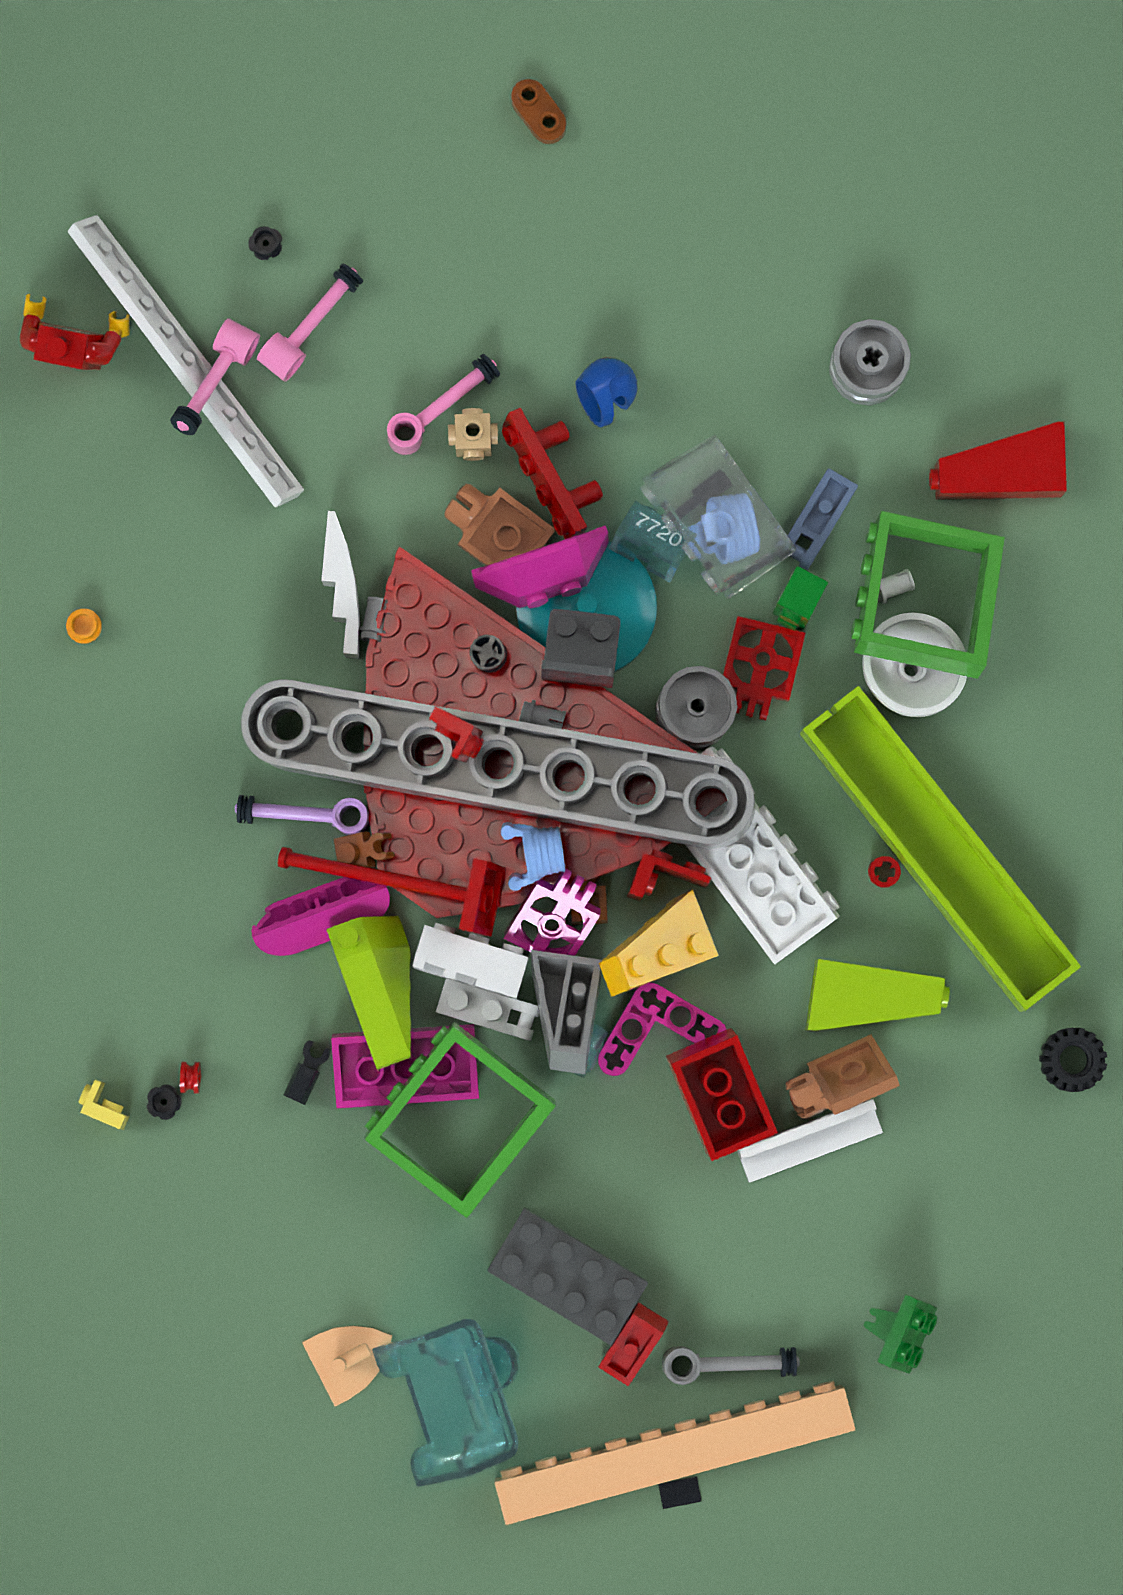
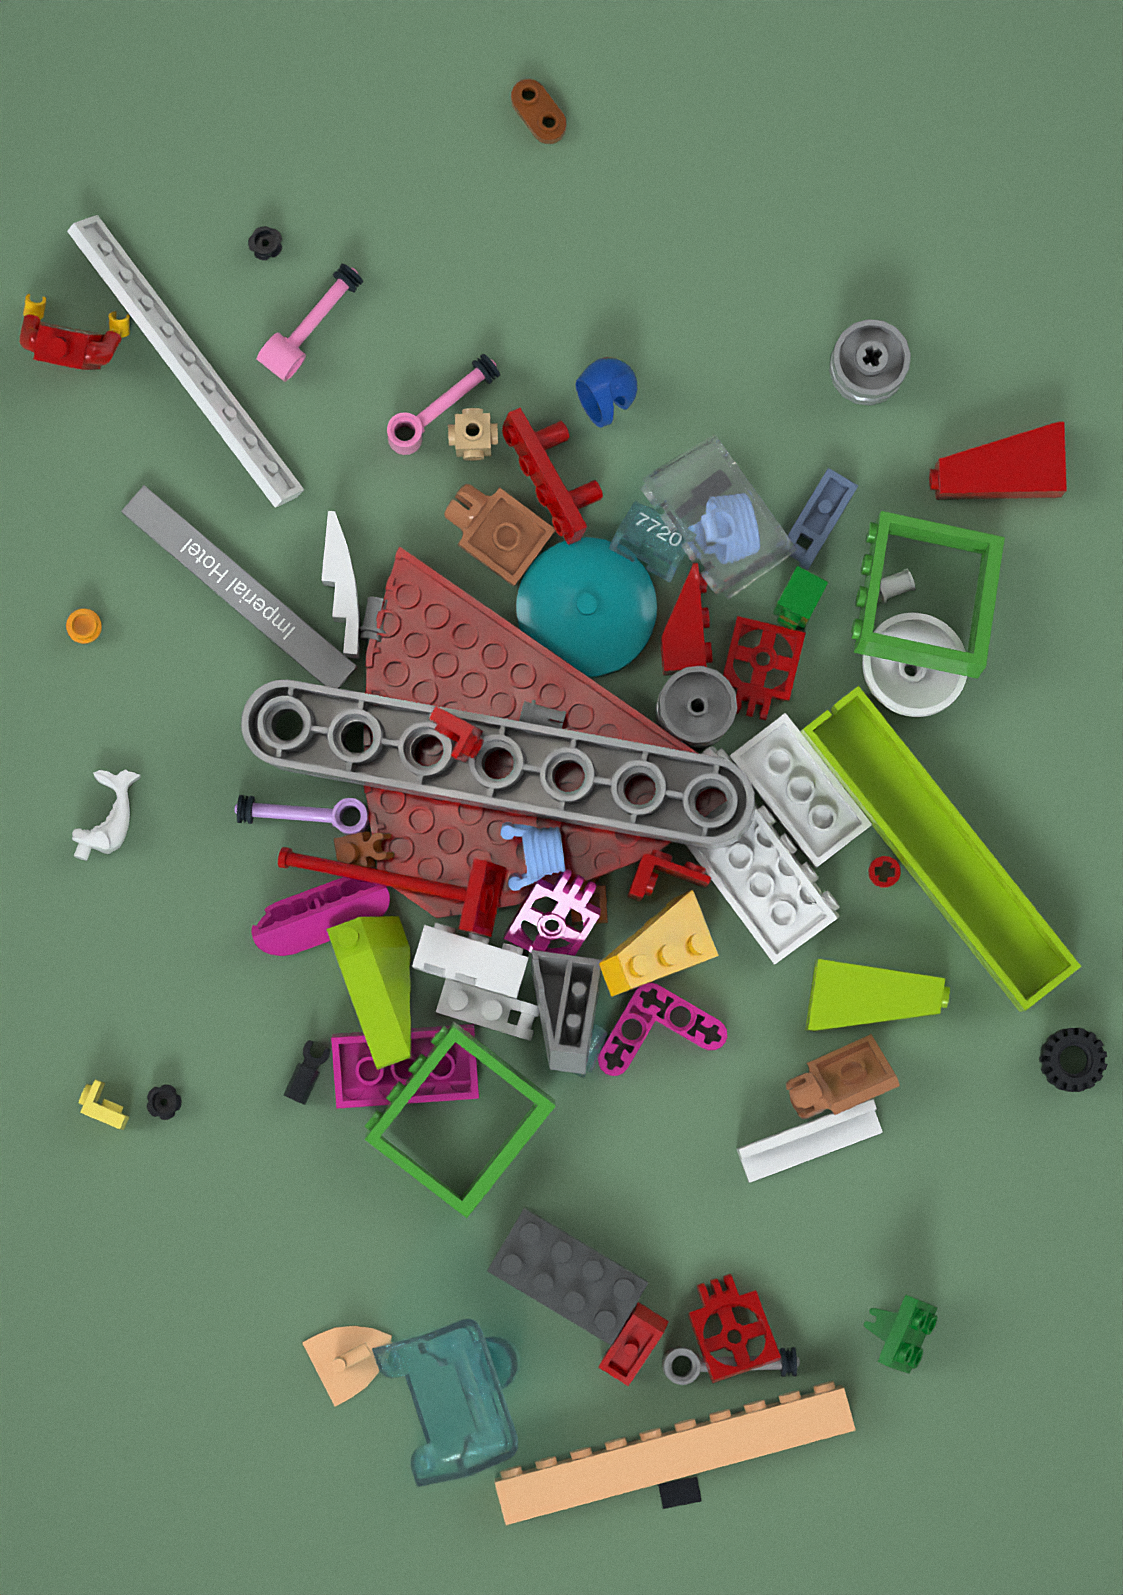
bright pink piece [170,318,260,435] -> none
red bush [180,1061,201,1094] -> none
black wheel [469,634,508,673] -> none
dark pink wedge [471,525,609,608] -> none
dark grey piece [541,609,620,688] -> none
red brick [666,1028,778,1161] -> none
none -> white animal [72,770,141,861]
none -> light grey tile [121,485,357,689]
none -> red slope [660,563,712,676]
none -> red piece [688,1274,781,1383]
none -> white plate [729,713,872,869]

